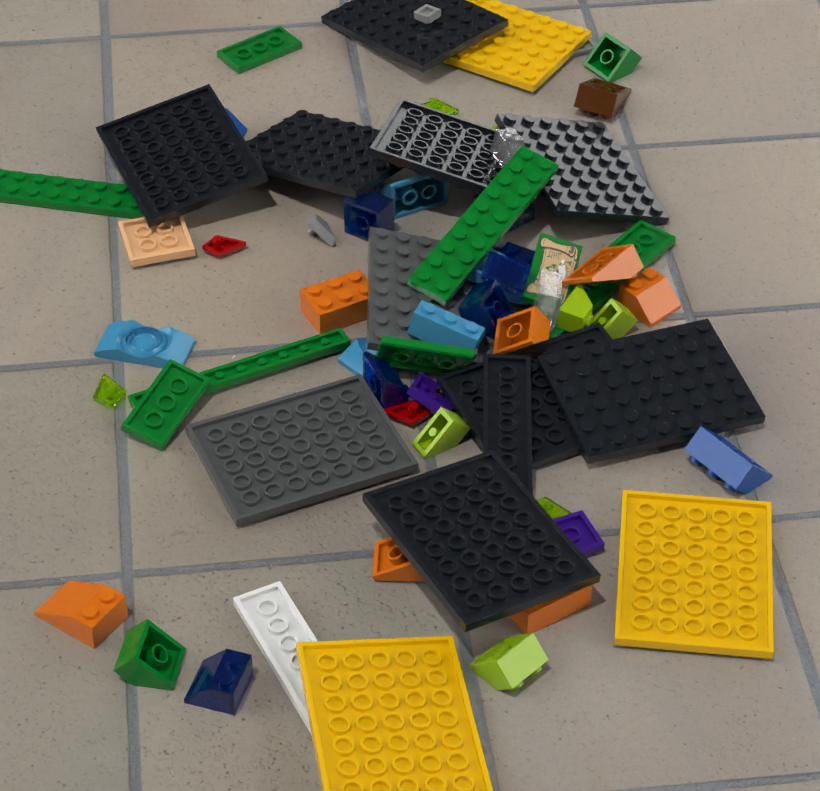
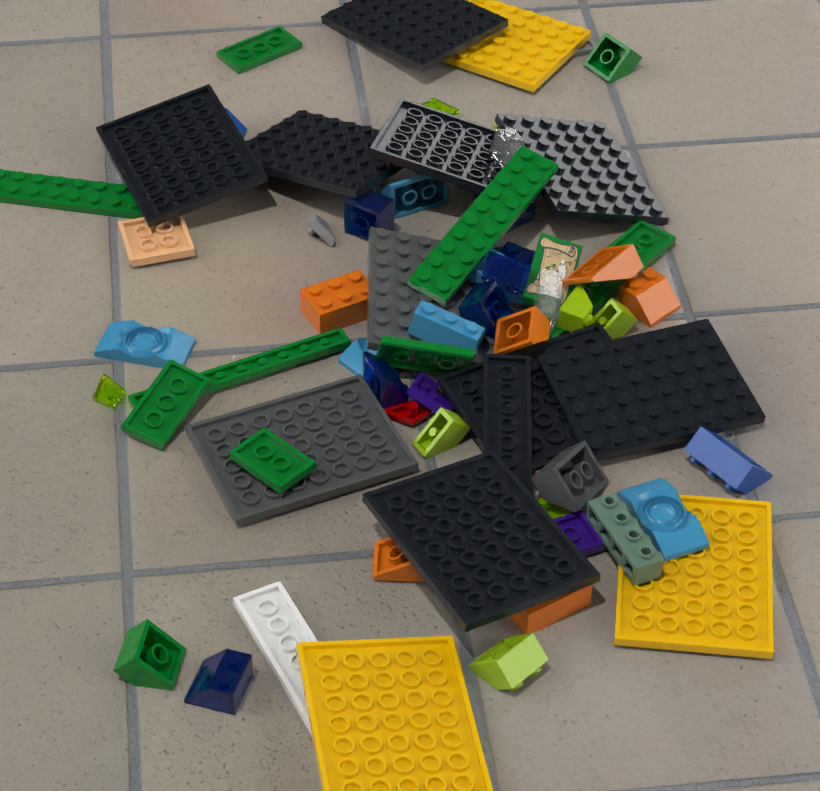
orange slope [34,581,128,649] -> none
red piece [202,235,246,258] -> none
light grey plate [413,4,441,24] -> none
reddish brown slope [574,78,632,120] -> none
none -> green plate [229,427,316,494]
none -> dark grey slope [531,440,609,512]
none -> sand green brick [586,492,664,586]
none -> dark azure slope [617,478,709,562]

